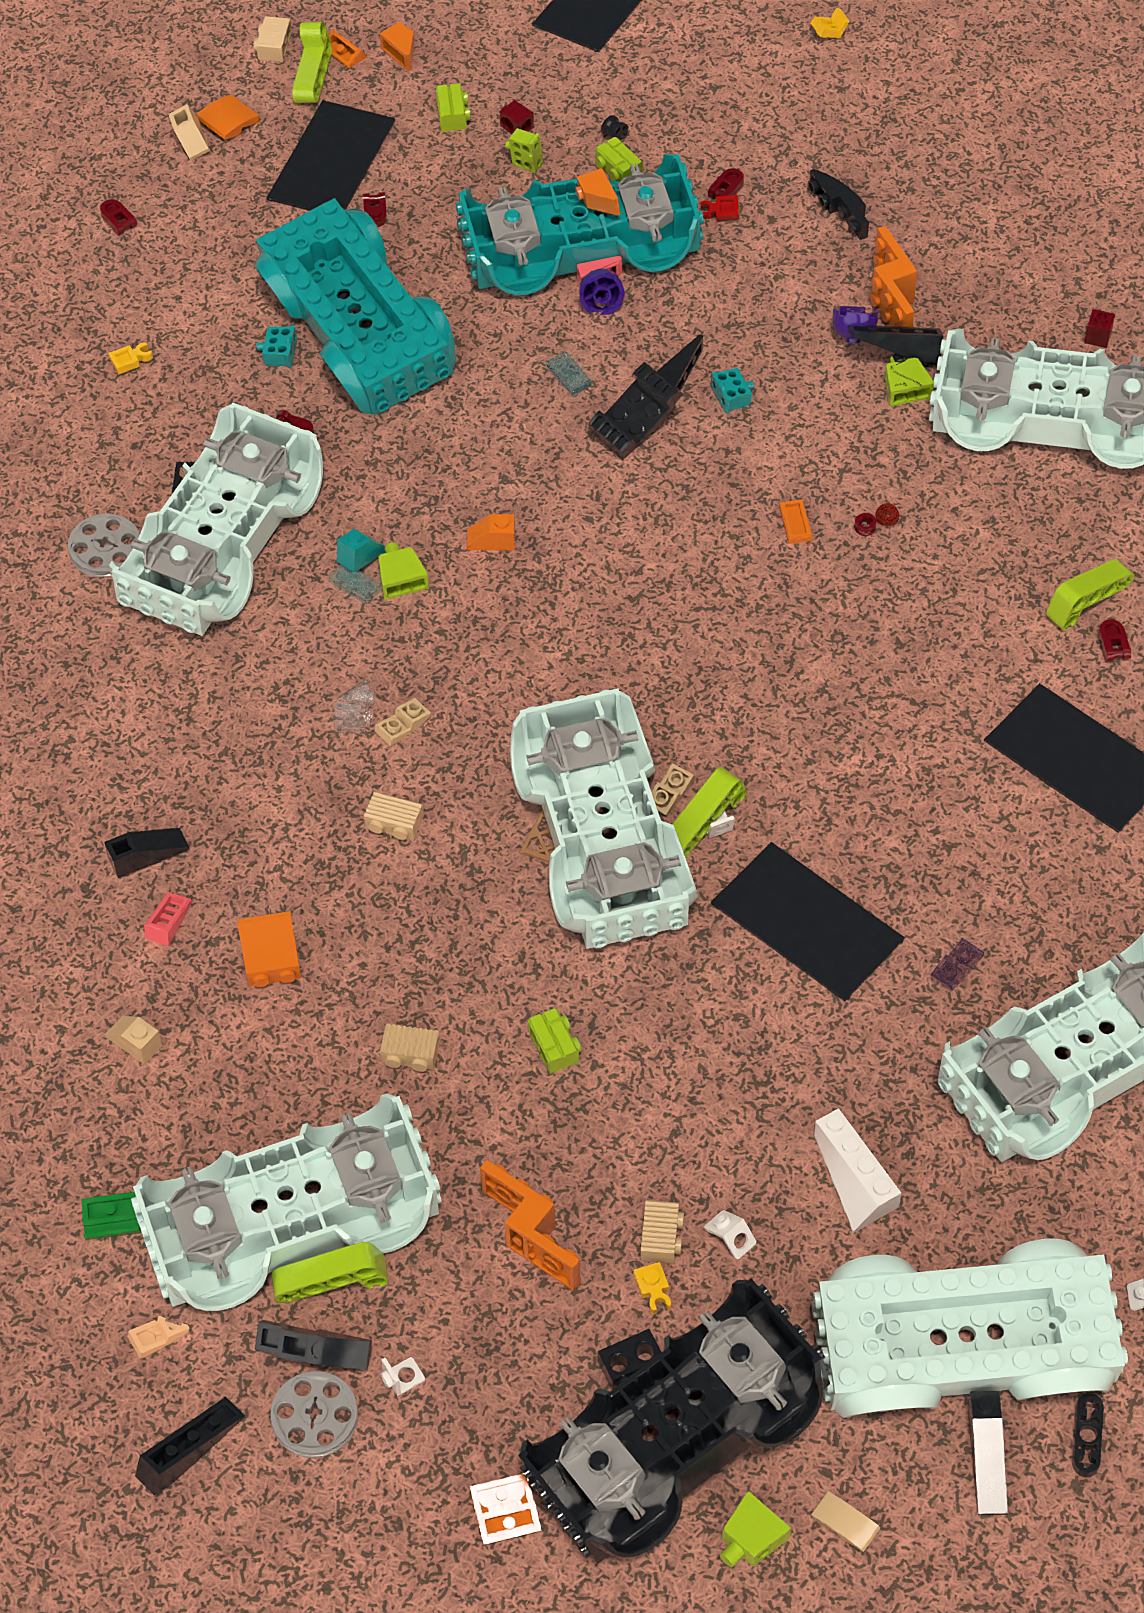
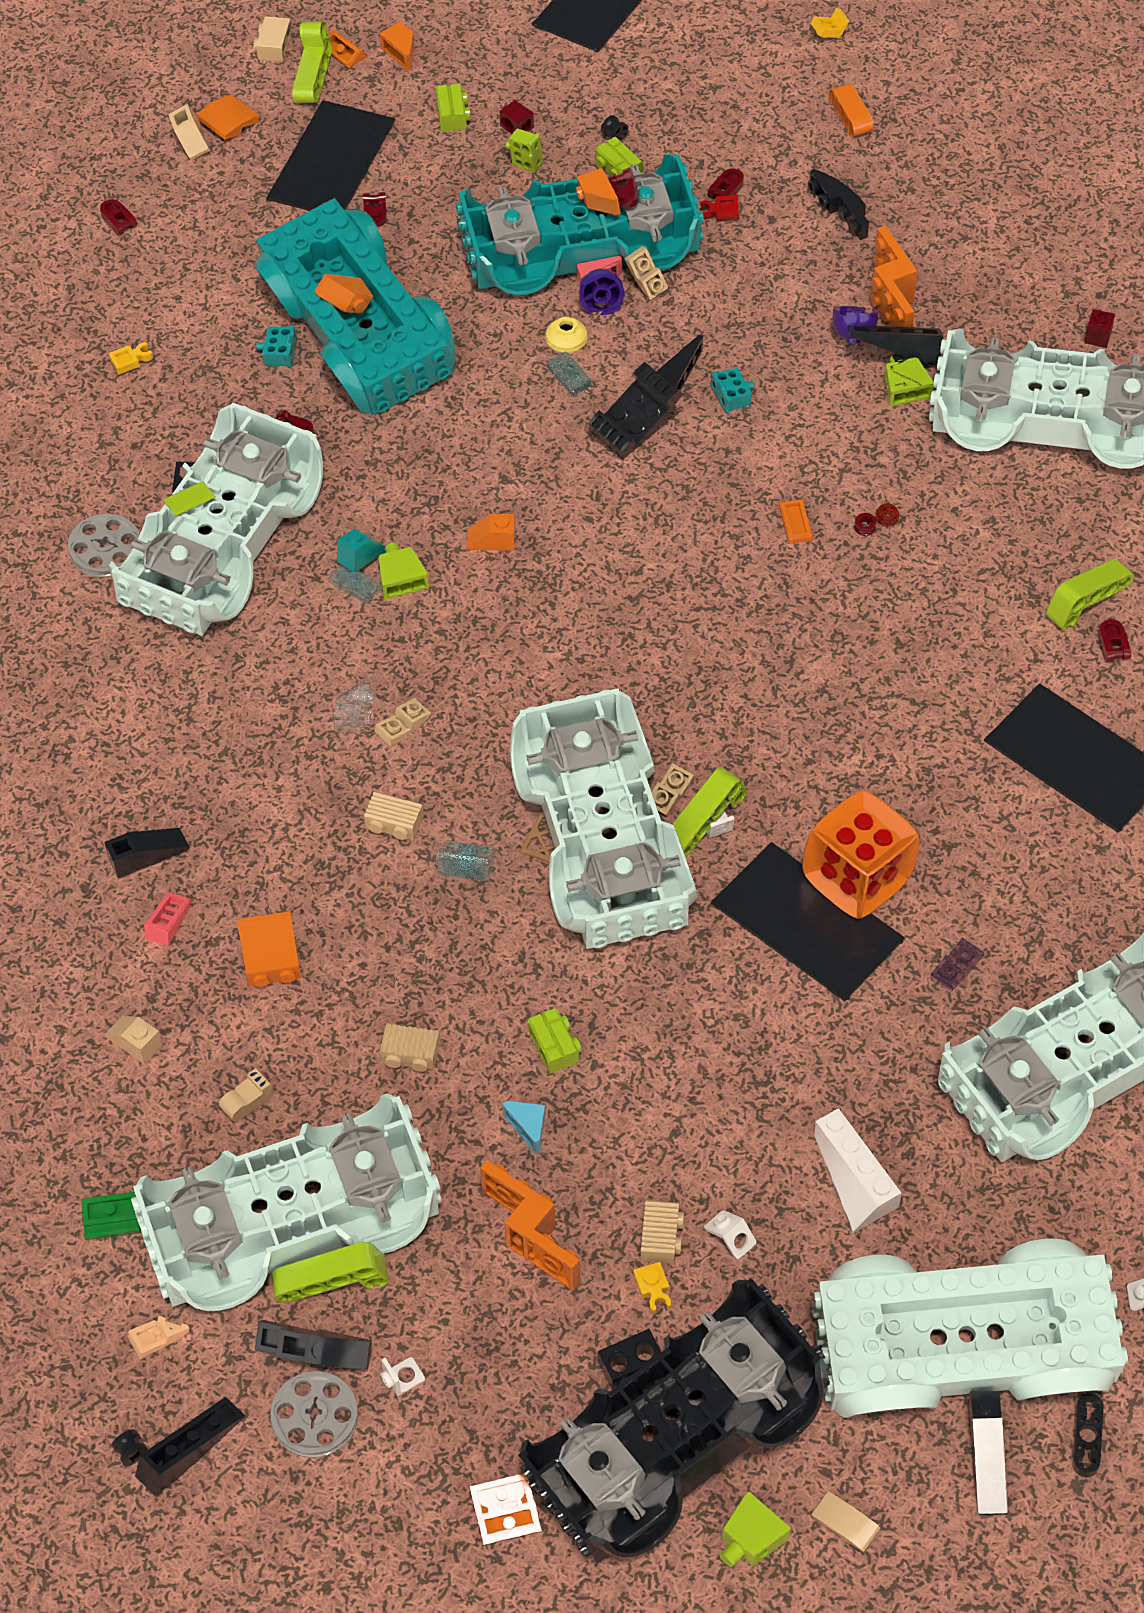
none -> black wheel [112,1429,148,1466]
none -> lime sticker [163,481,216,516]
none -> tan leg [219,1068,273,1122]
none -> orange slope [314,274,373,314]
none -> clear light blue slope [437,841,497,882]
none -> medium azure slope [502,1101,546,1154]
none -> light yellow piece [546,317,587,353]
none -> dark red plate [608,167,639,209]
none -> tan slope [624,246,668,300]
none -> orange piece [803,790,920,919]
none -> orange beam [829,83,874,137]

